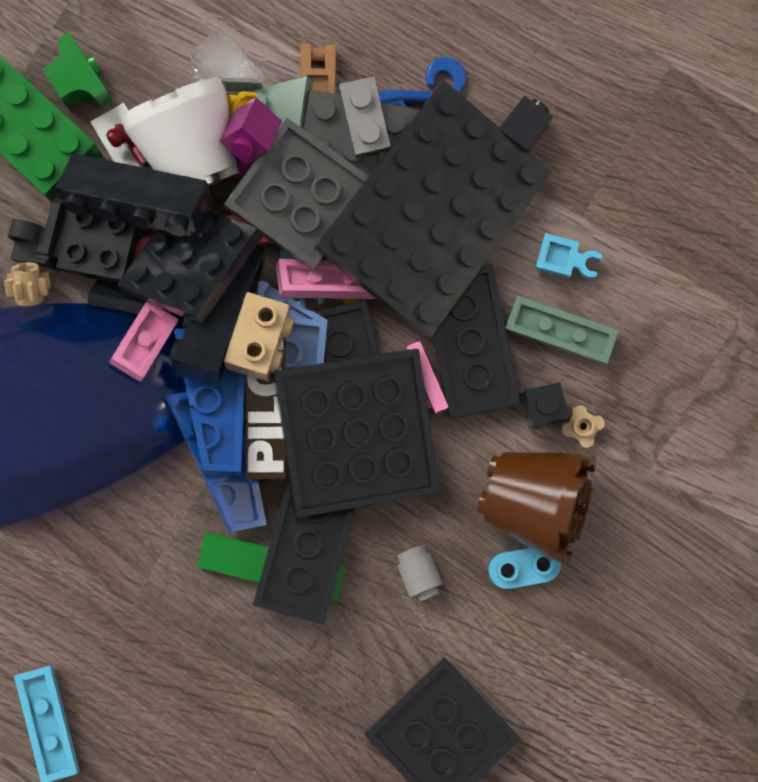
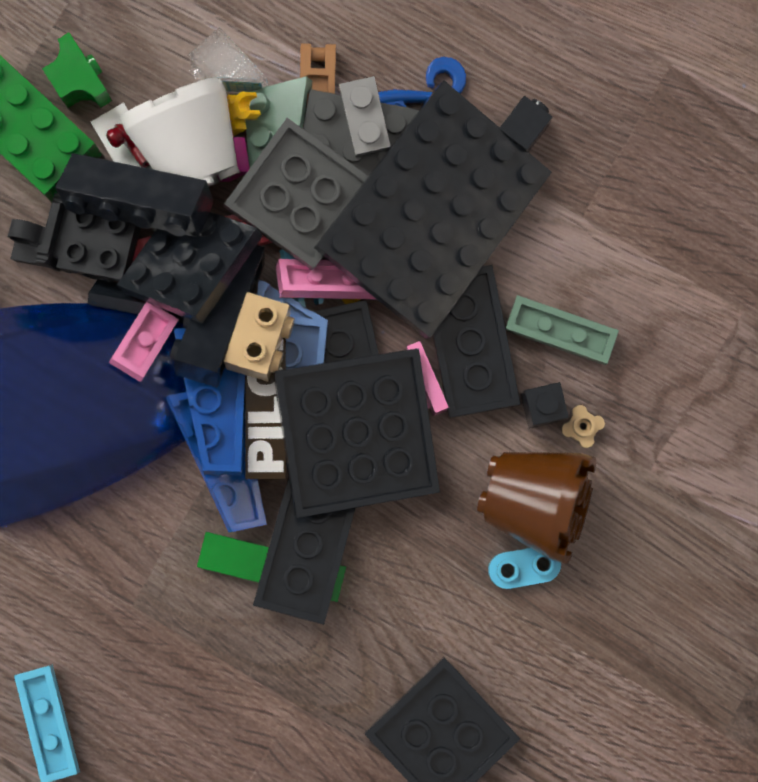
tan gear [4,262,51,306] -> none
magenta brick [219,97,282,164] -> none
light grey brick [397,545,443,602] -> none
medium azure plate [535,233,602,280] -> none

